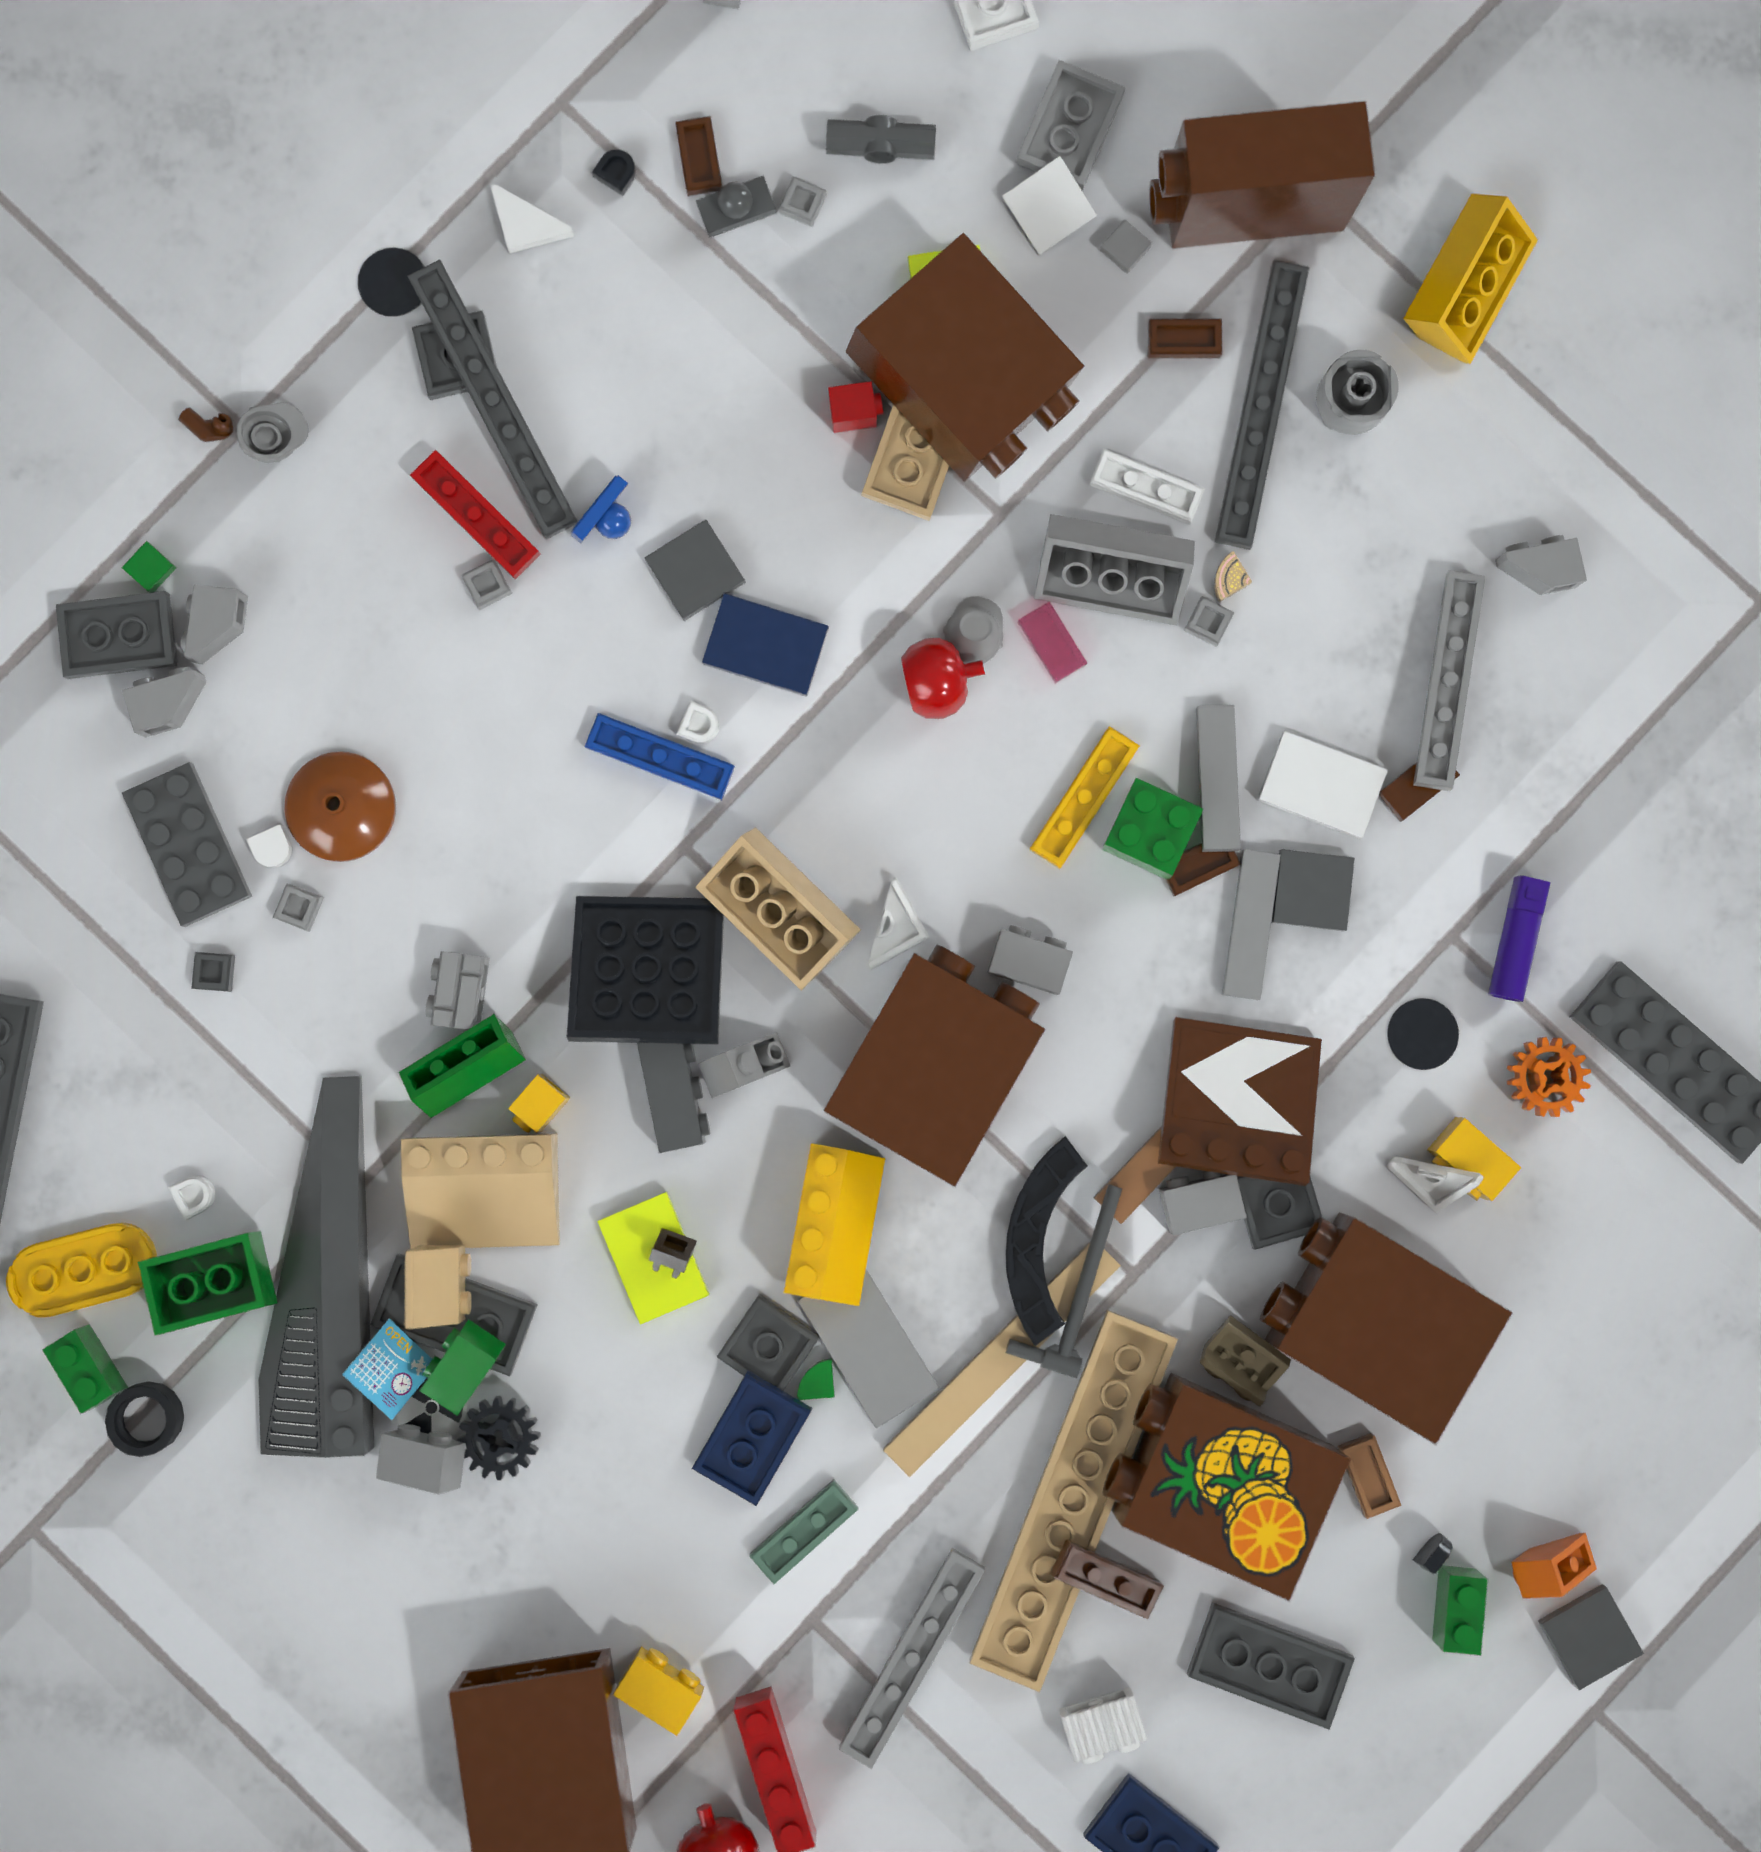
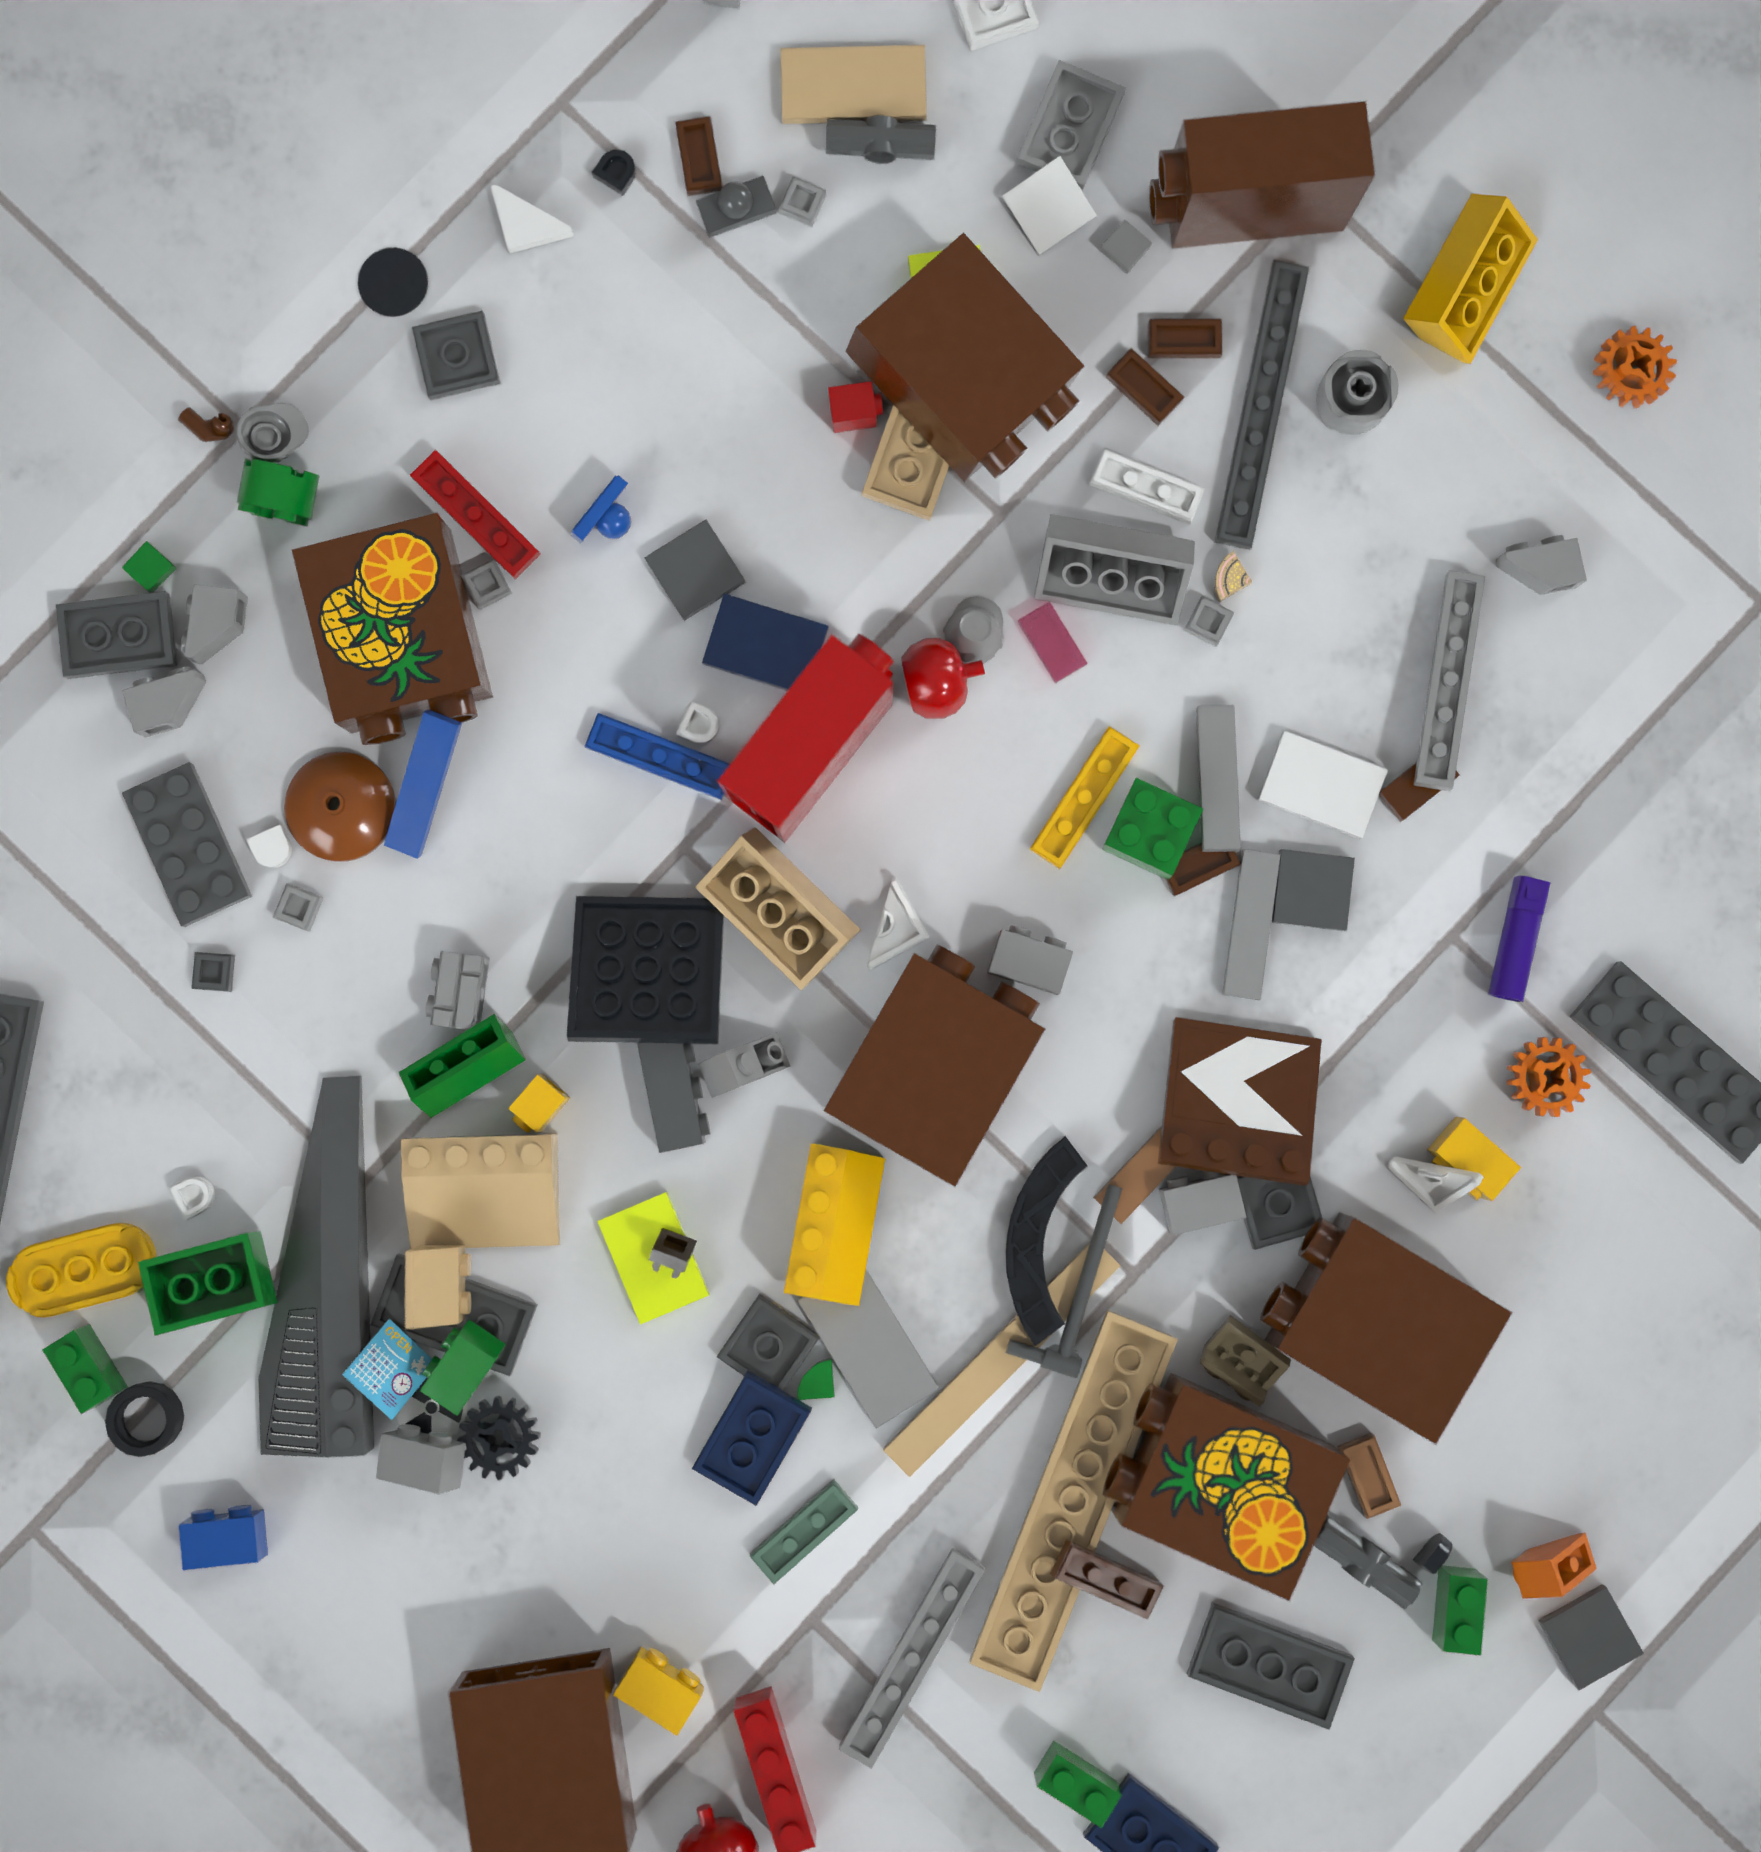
dark grey tile [408,259,578,540] -> none
white brick [1059,1687,1147,1764] -> none
black sticker [1388,998,1459,1070] -> none
none -> blue brick [179,1505,268,1571]
none -> green brick [237,459,320,527]
none -> brick [292,513,493,745]
none -> blue tile [384,709,462,859]
none -> red brick [717,634,894,843]
none -> tan tile [780,45,927,124]
none -> green brick [1034,1740,1122,1828]
none -> reddish brown tile [1105,348,1184,426]
none -> dark grey piece [1314,1515,1423,1609]
none -> orange gear [1593,326,1677,408]

